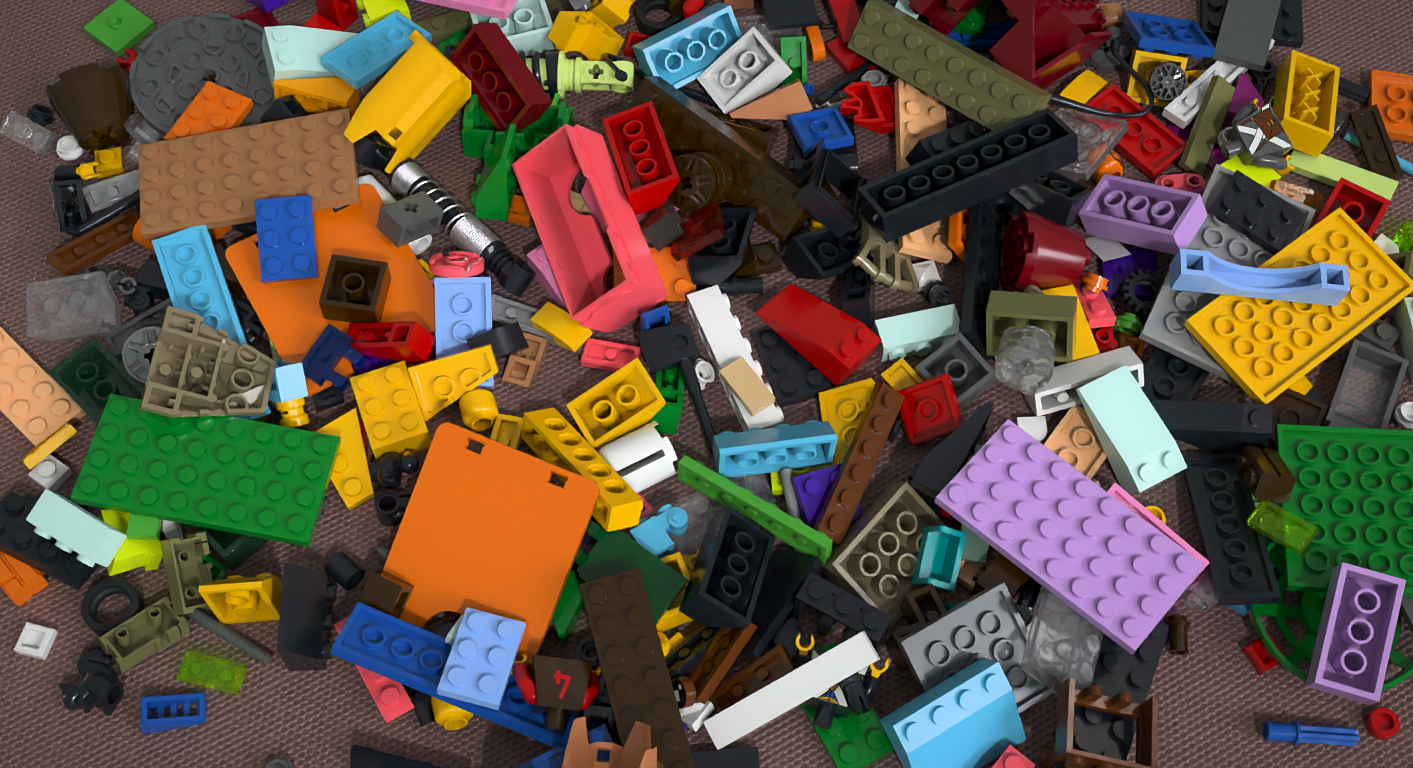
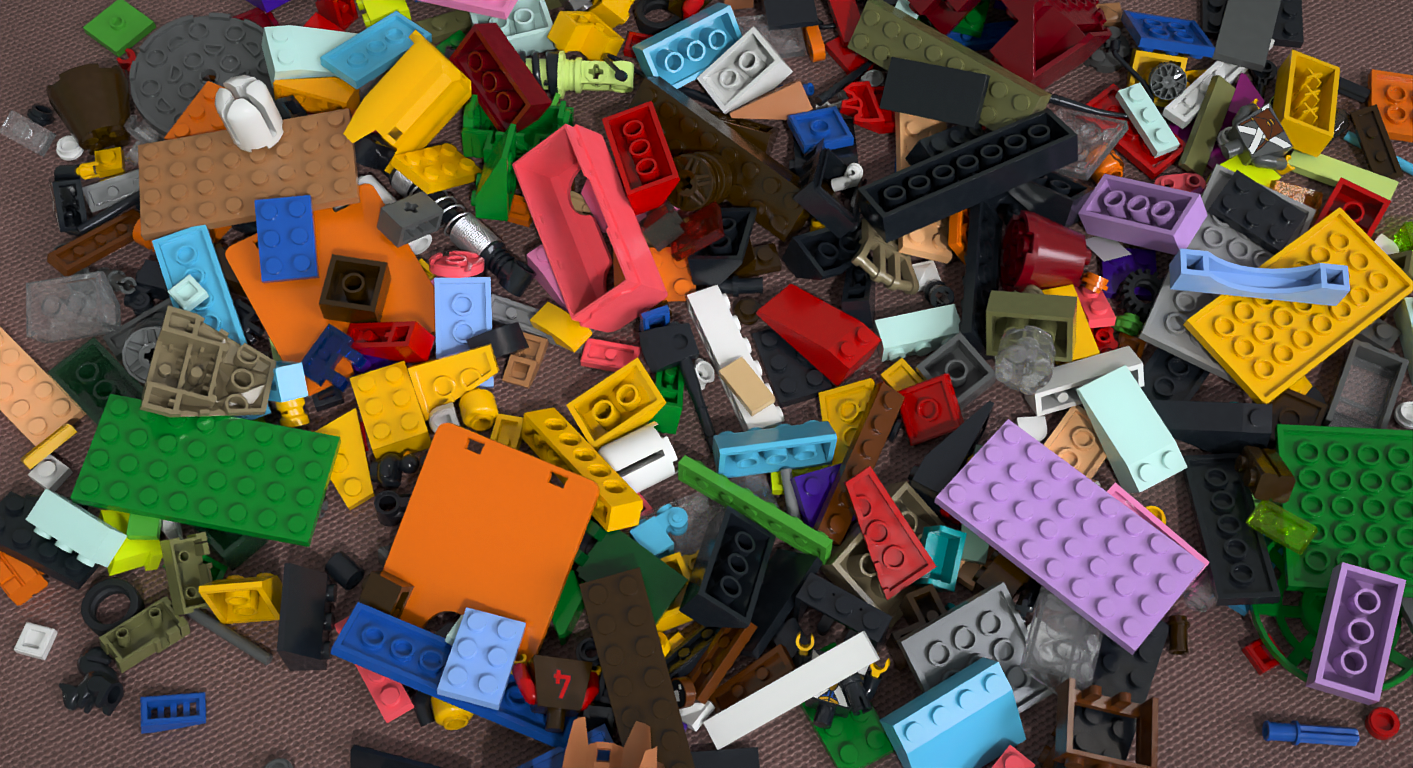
clear neon green slope [176,650,248,695] -> none
green slope [780,35,807,85] -> none
yellow slope [1059,69,1108,114] -> none
none -> light aqua tile [167,274,209,311]
none -> white cylinder [215,75,284,152]
none -> yellow plate [391,143,483,194]
none -> white tile [429,402,461,433]
none -> dark brown plate [735,298,761,325]
none -> white arm [831,163,863,192]
none -> red wing [844,466,937,600]
none -> black tile [879,57,990,129]
none -> light aqua plate [1115,82,1180,158]

